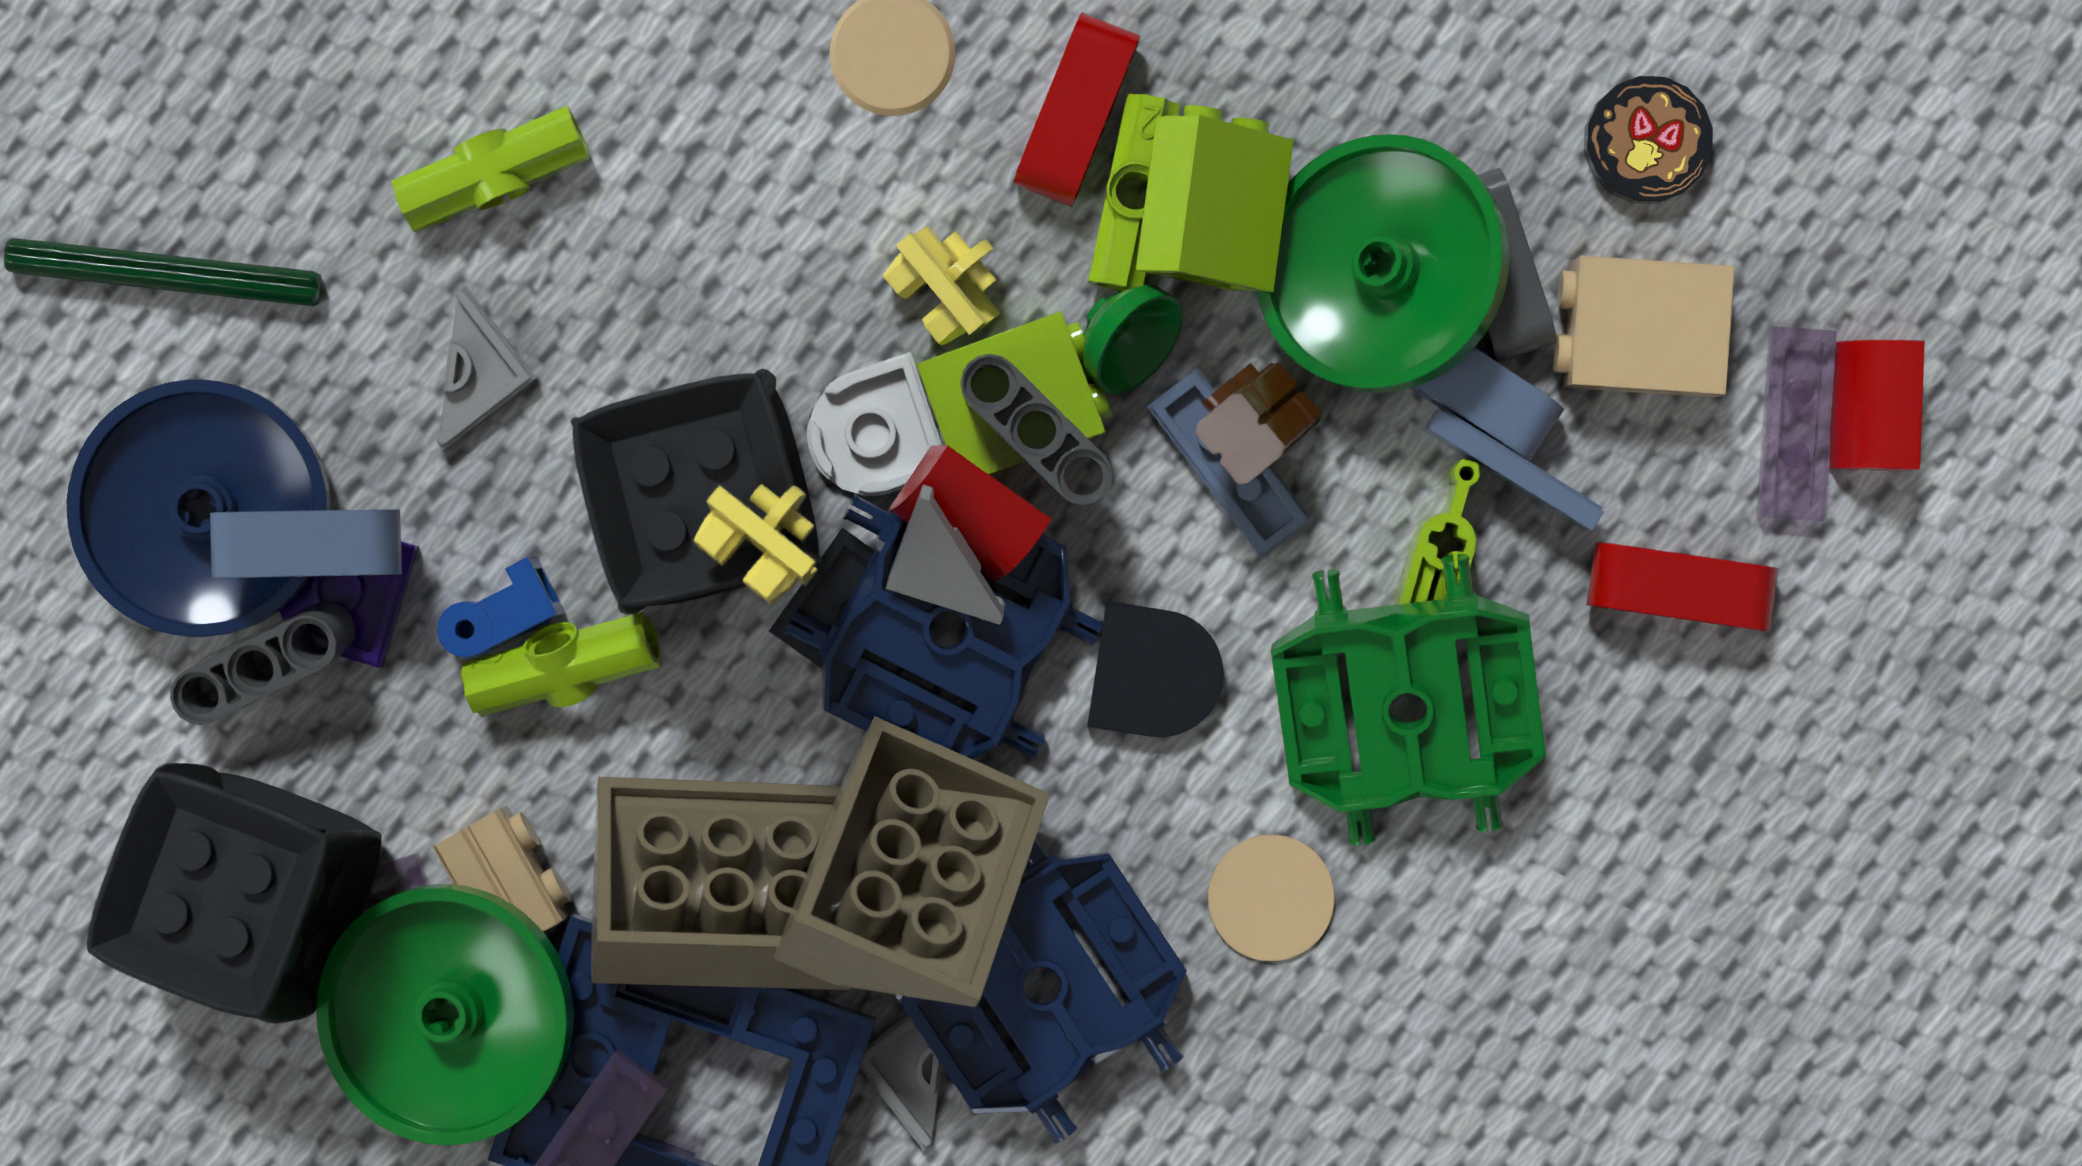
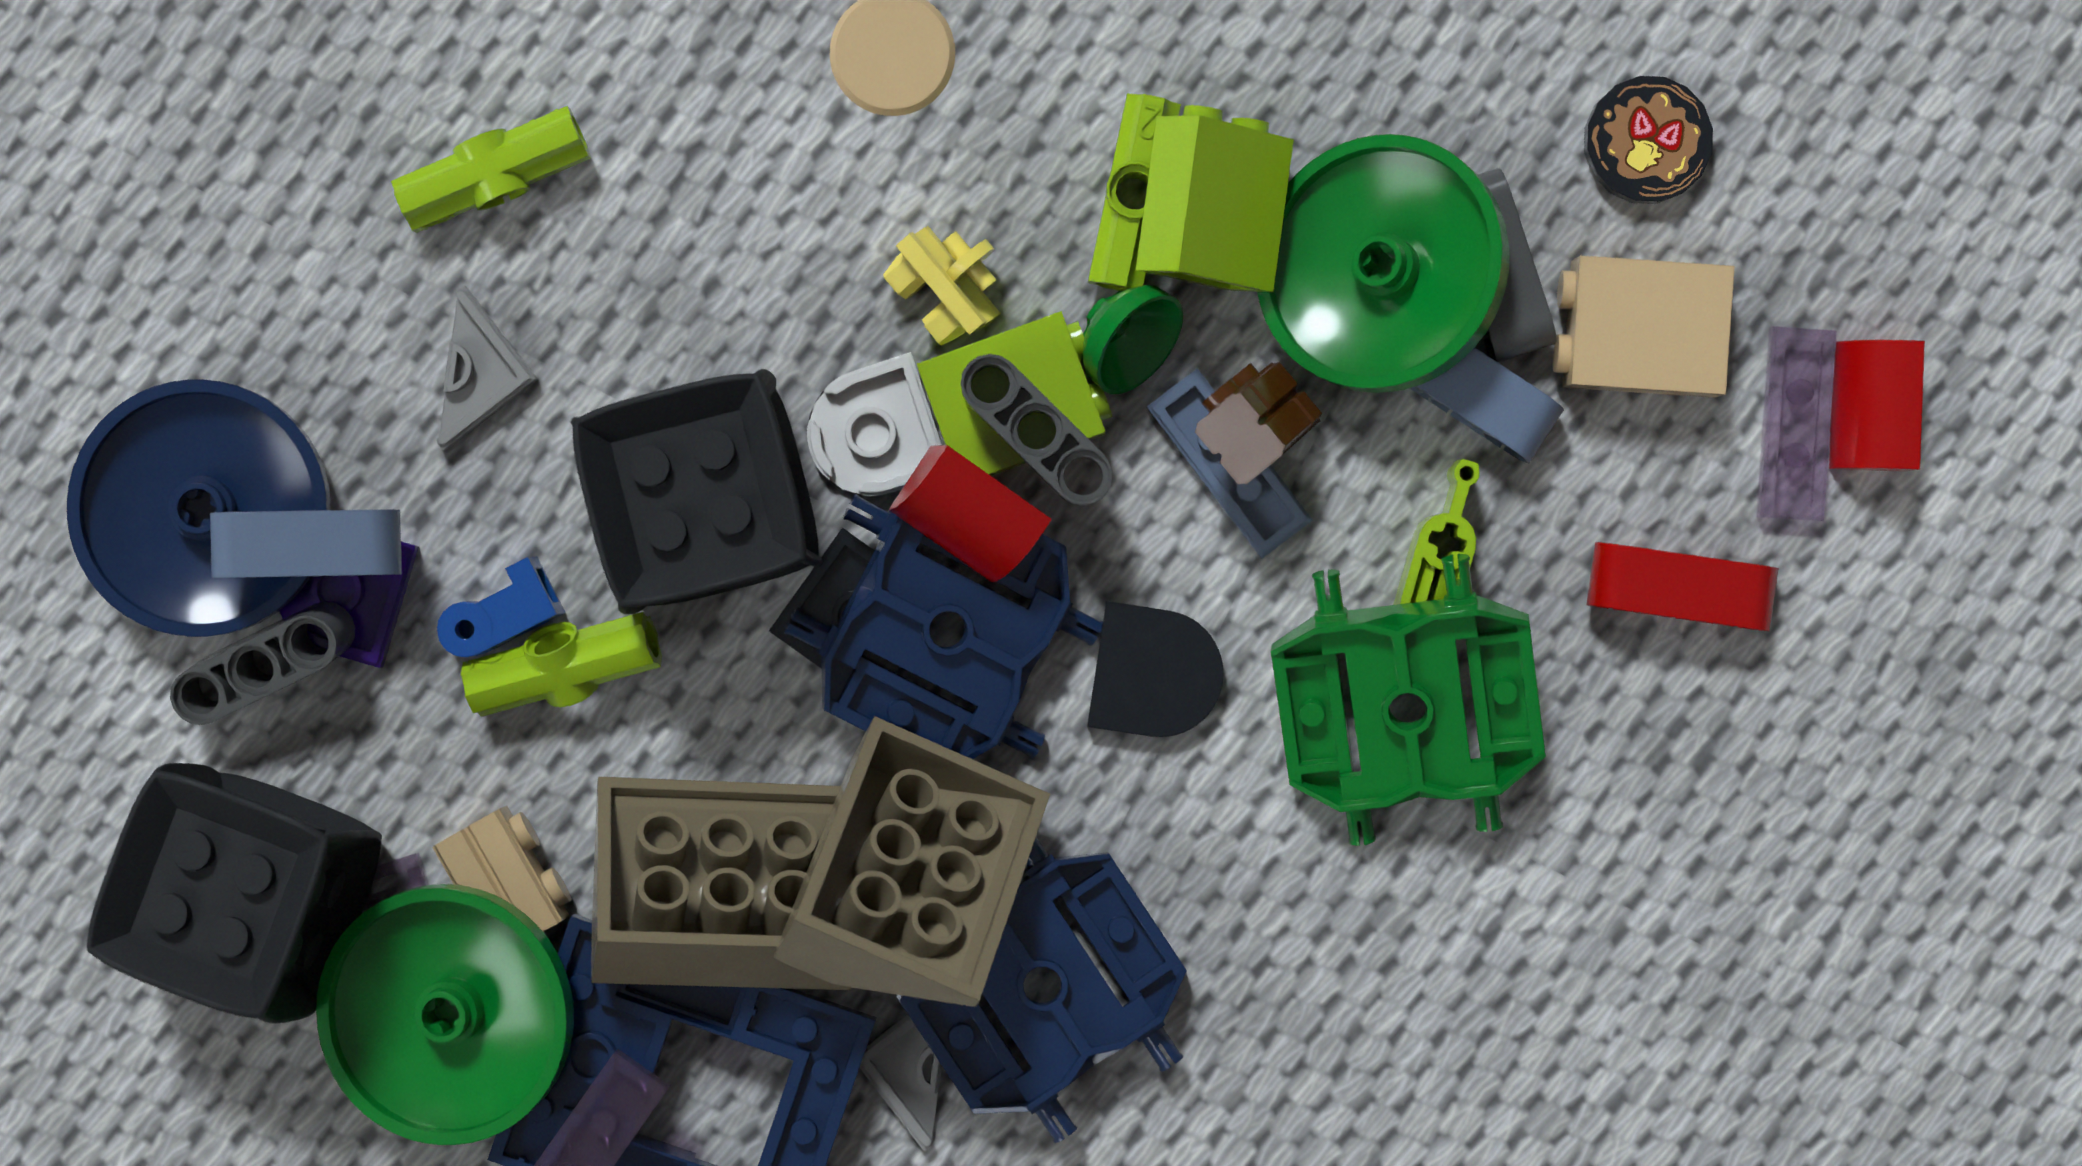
dark green axle [4,238,322,306] -> none
light yellow hips [694,484,818,605] -> none
light grey tile [886,485,1005,625] -> none
red beam [1013,12,1141,207] -> none
tan piece [1208,834,1335,961] -> none
sand blue tile [1423,409,1604,531] -> none

